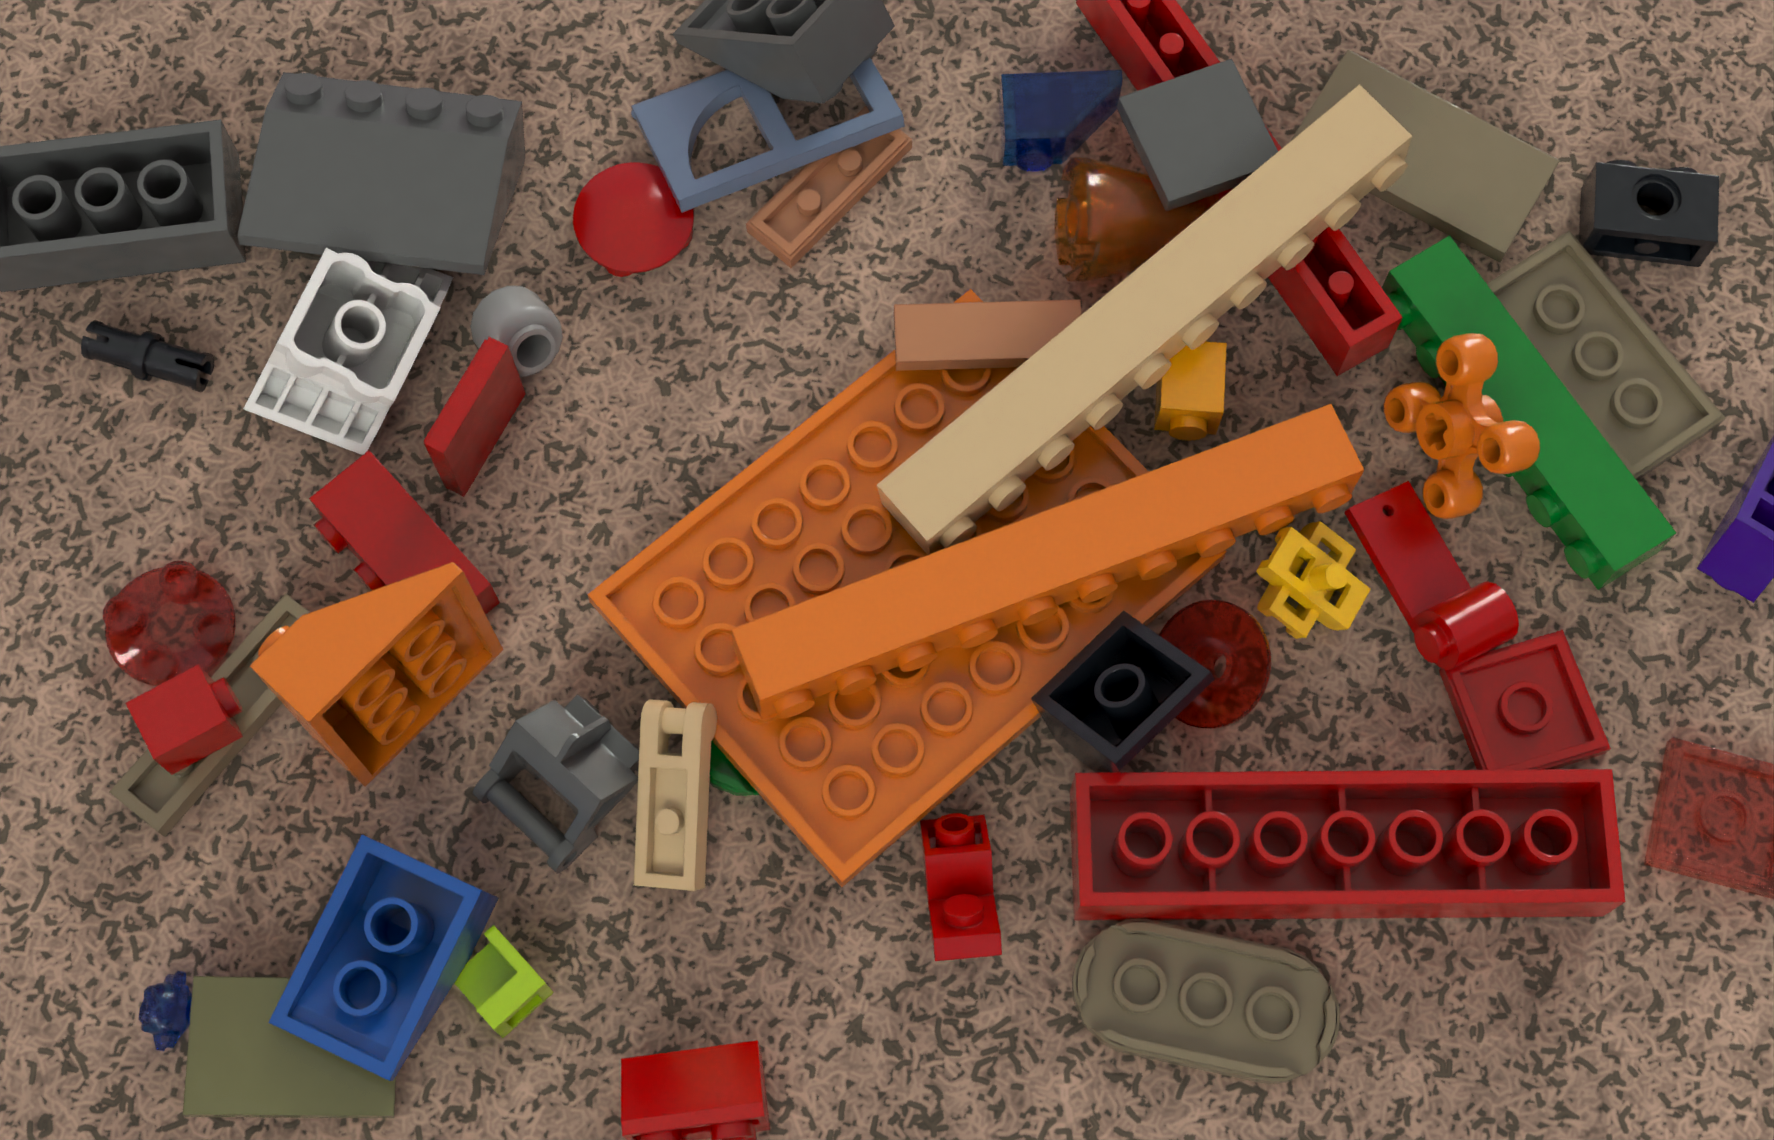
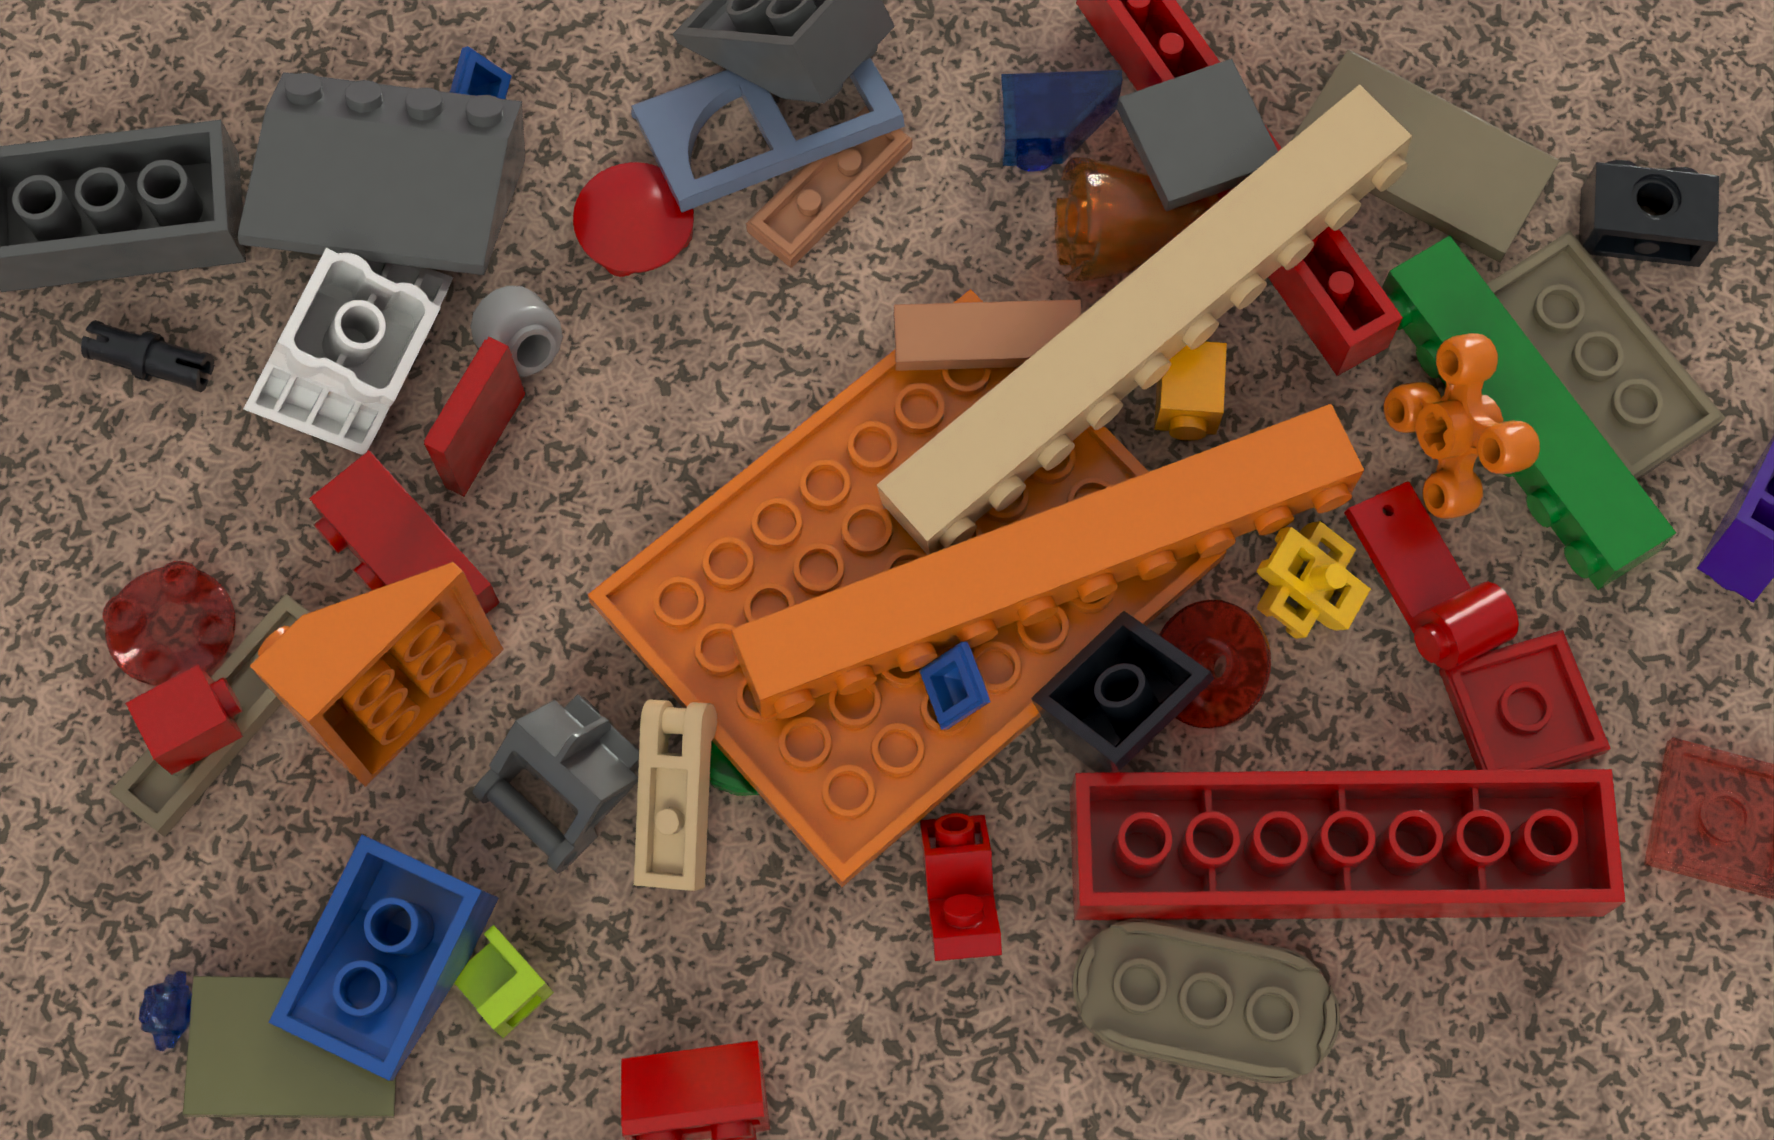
none -> blue slope [450,46,512,99]
none -> blue slope [919,642,991,730]

